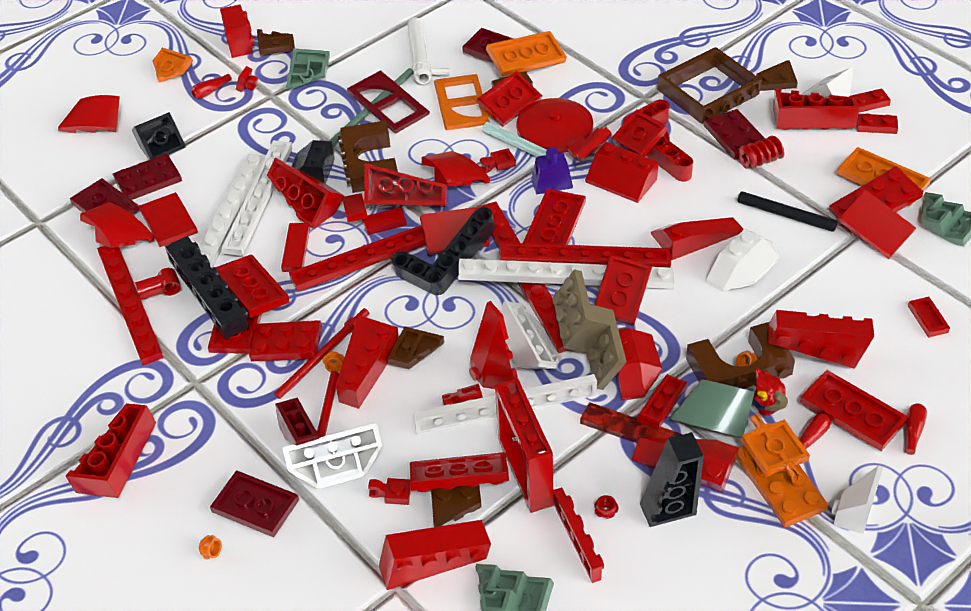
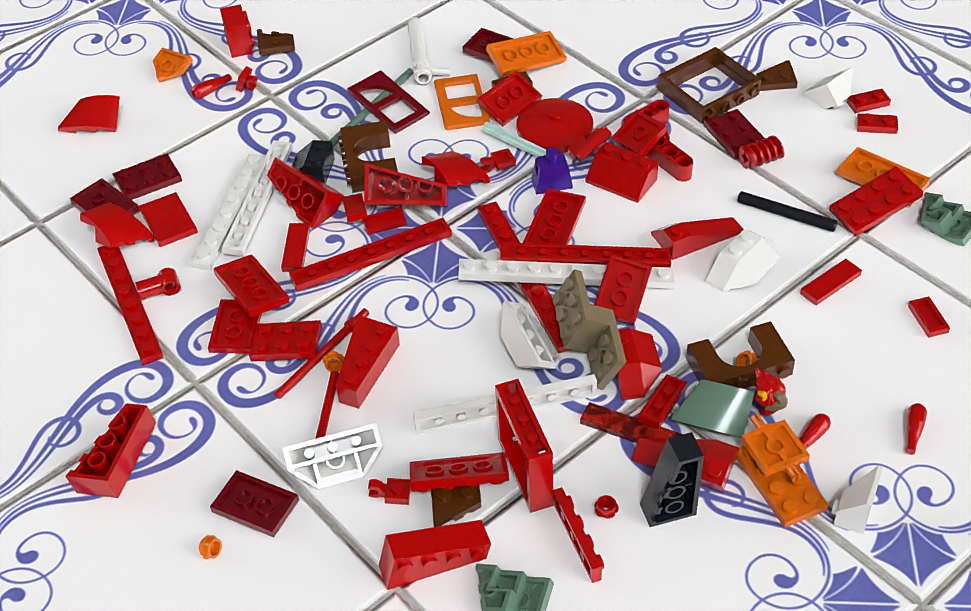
black slope [132,112,186,160] -> none
black brick [165,236,249,339] -> none
dark red slope [275,397,319,445] -> none
sand green slope [286,48,330,90] -> none
reddish brown wing [387,326,445,369] -> none
black beam [391,207,495,295] -> none
red tile [420,206,490,255] -> none
red plate [442,383,483,405] -> none
red wedge [469,301,518,389] -> none
red wedge [768,310,875,369] -> none
red wedge [773,88,859,130] -> none
red plate [800,370,908,452] -> none
red tile [838,190,916,259] -> none
none -> red tile [800,258,862,306]

